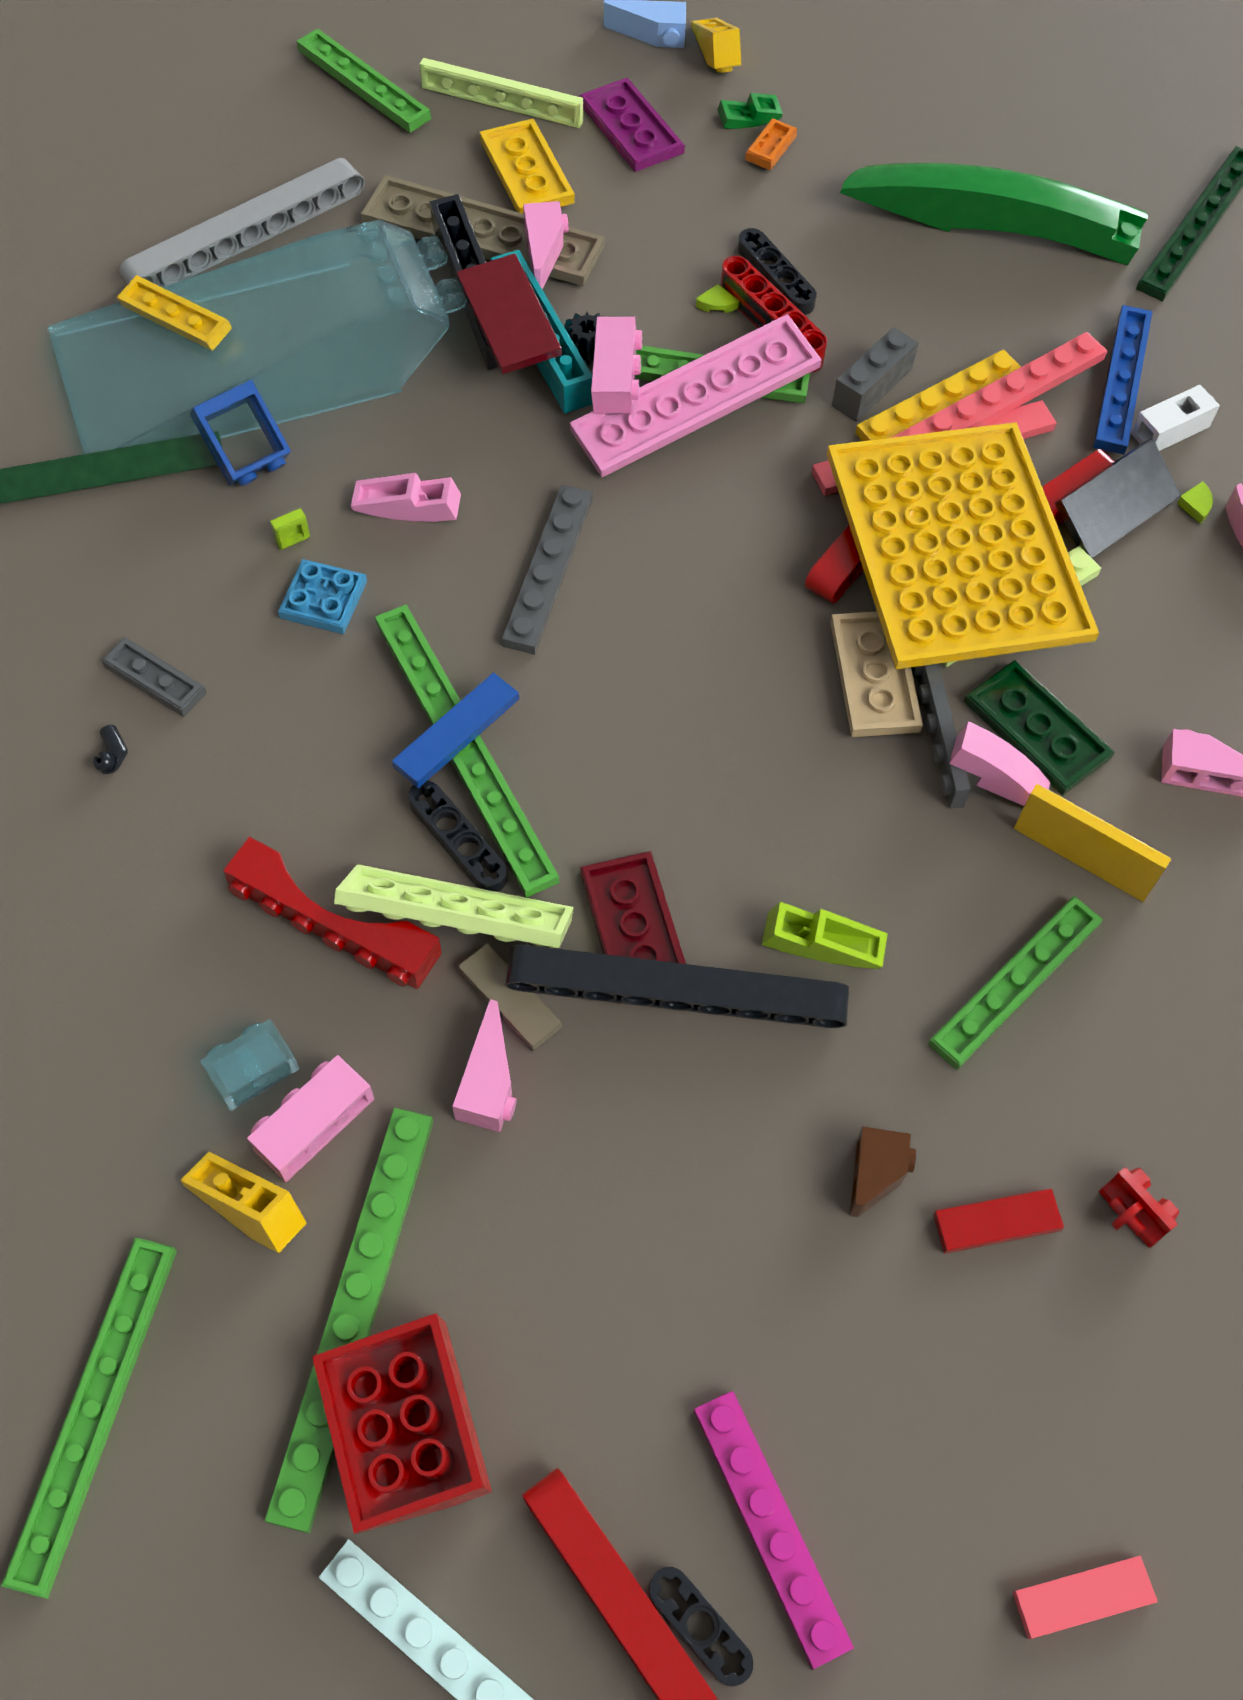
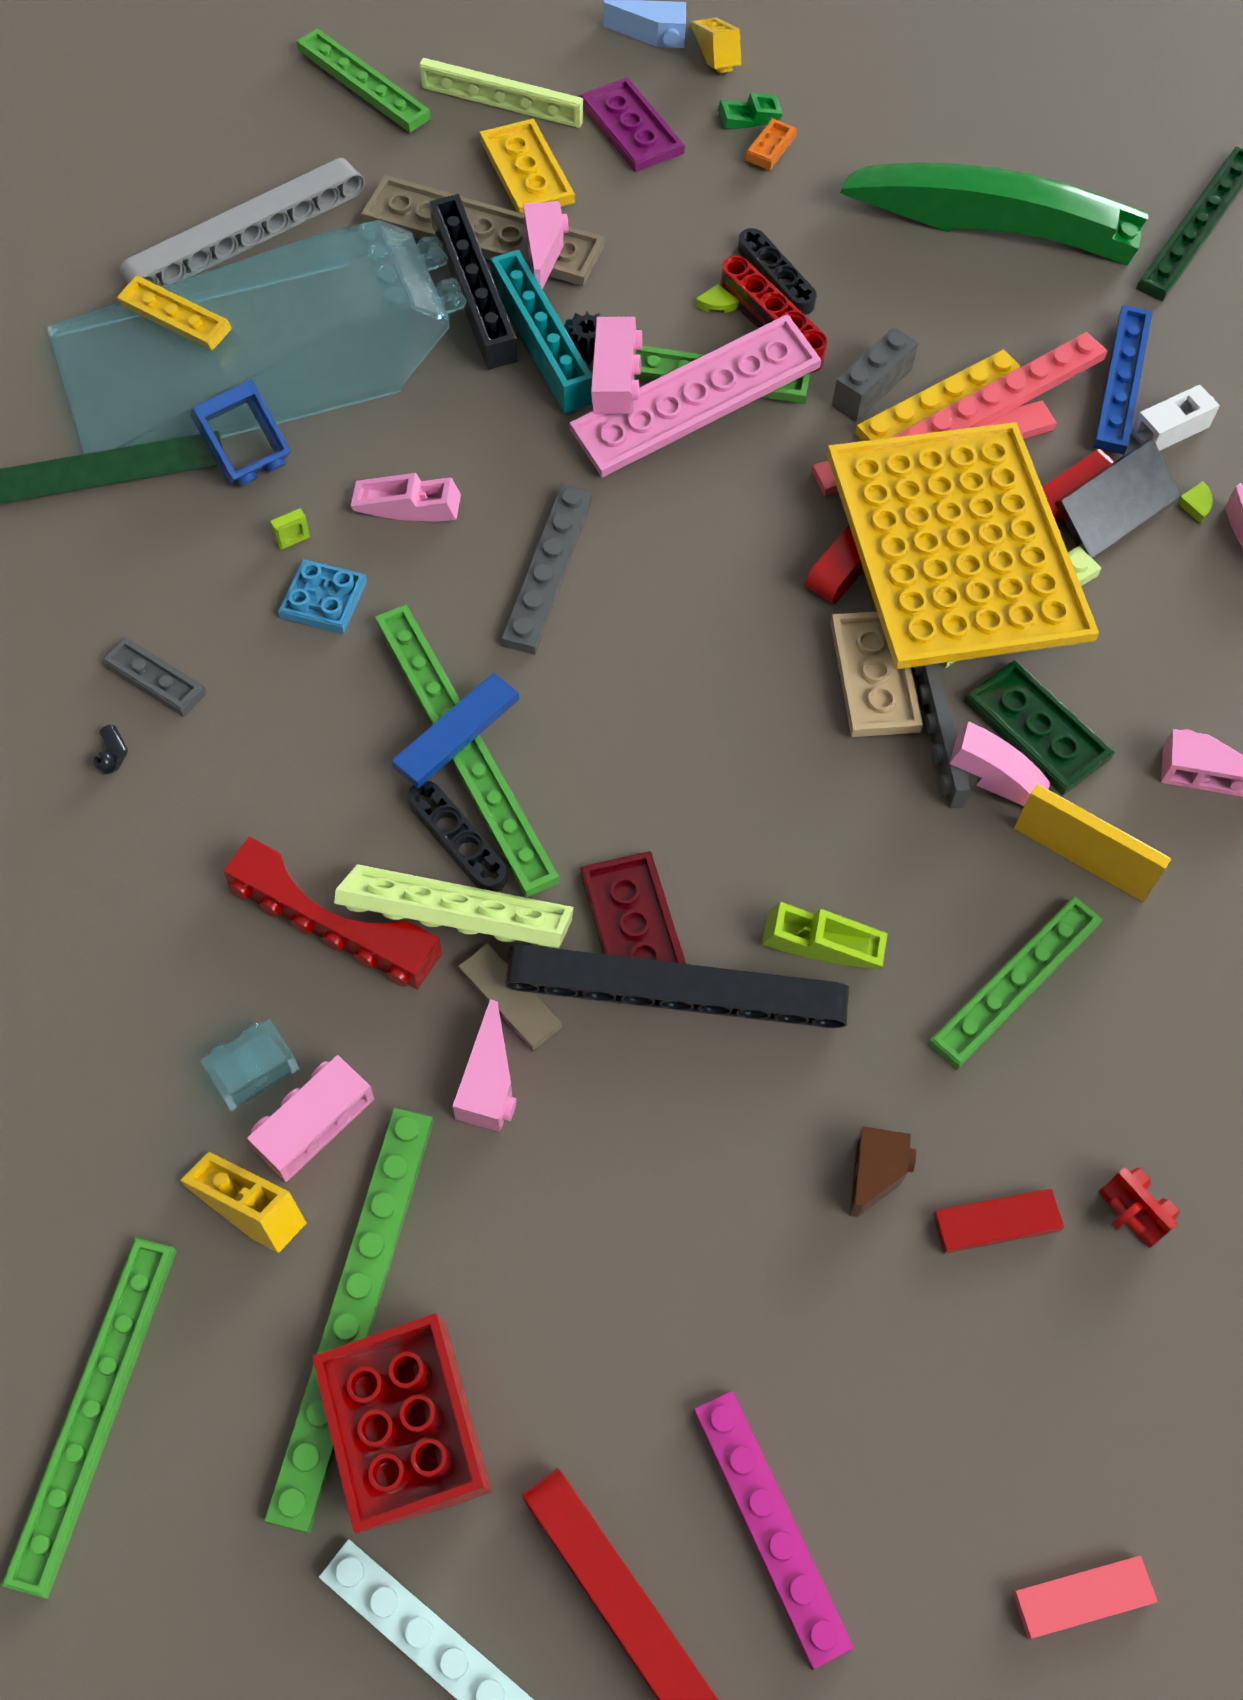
dark red tile [457,253,562,375] -> none
black beam [649,1567,753,1687] -> none

